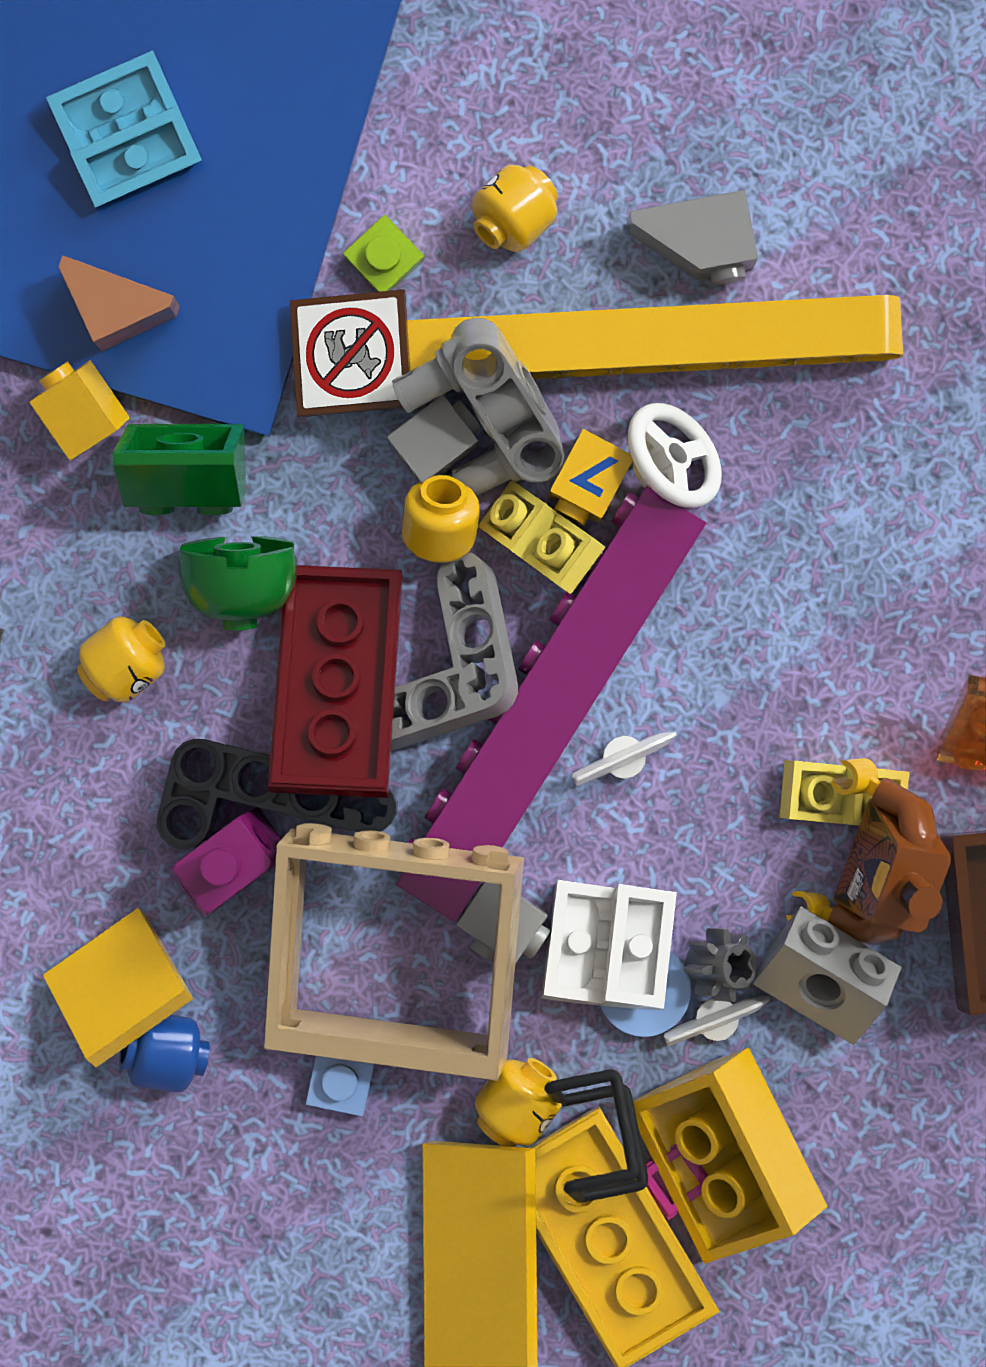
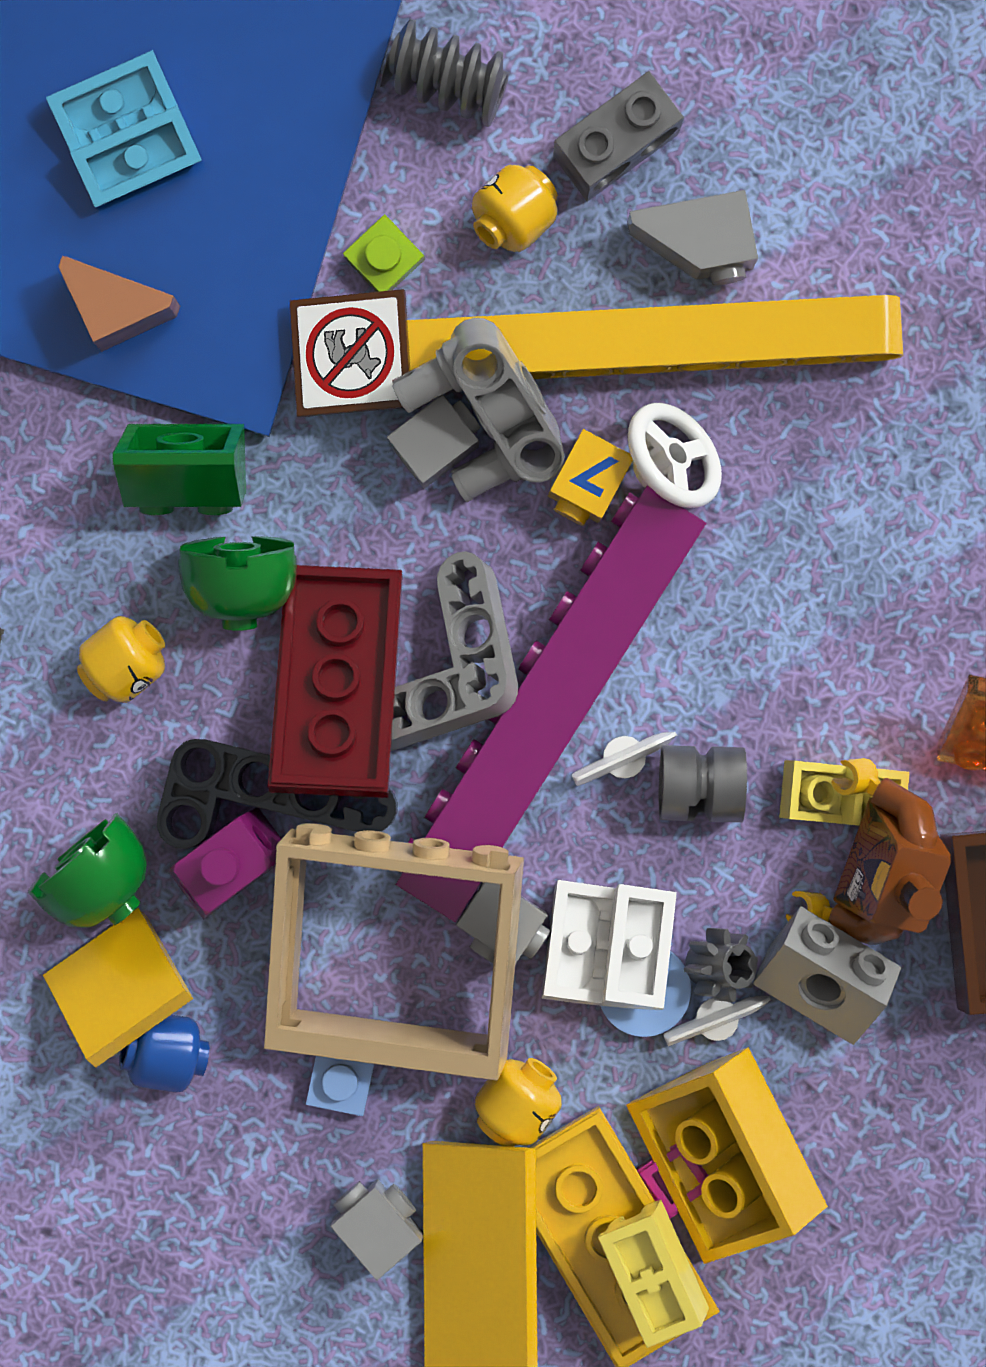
yellow brick [29,360,130,461] -> none
yellow head [401,475,480,563] -> none
light yellow slope [478,480,605,595] -> none
black piece [545,1069,648,1202] -> none
none -> green cylinder [28,813,147,928]
none -> light grey brick [330,1179,423,1281]
none -> flat silver piece [380,18,510,127]
none -> flat silver brick [553,71,684,202]
none -> light yellow hinge [598,1199,709,1348]
none -> flat silver wheel [658,745,747,823]

